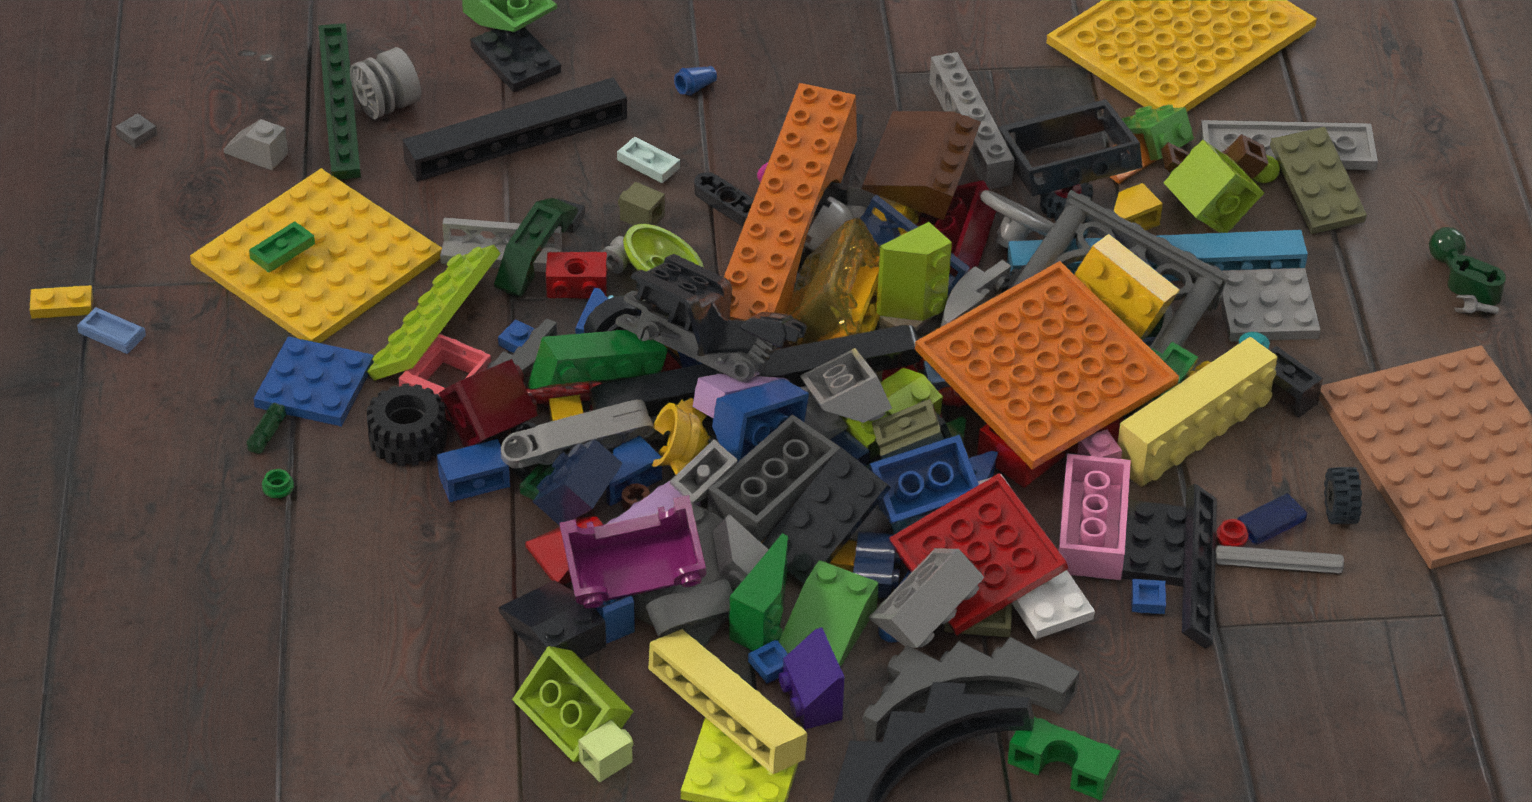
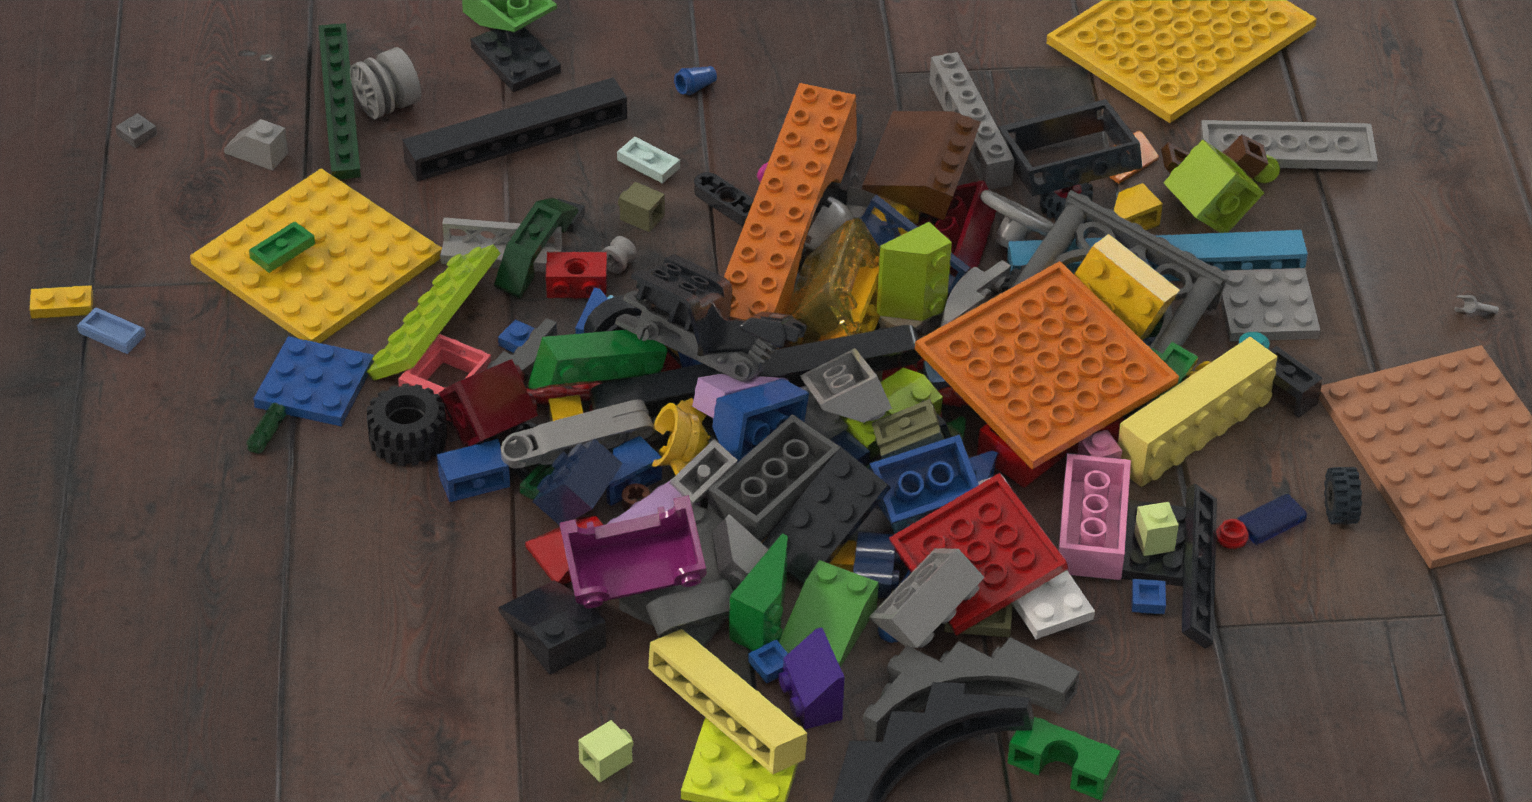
green plate [262,469,294,498] -> none
lime slope [512,646,634,762] -> none
blue slope [595,595,635,644] -> none
lime dish [623,224,704,271] -> none
bright green bracket [1121,105,1194,160] -> none
light grey axle [1215,545,1344,574] -> none
olive plate [1270,127,1367,234] -> none
dark green beam [1428,227,1506,306] -> none
none -> yellowish green brick [1134,502,1179,556]

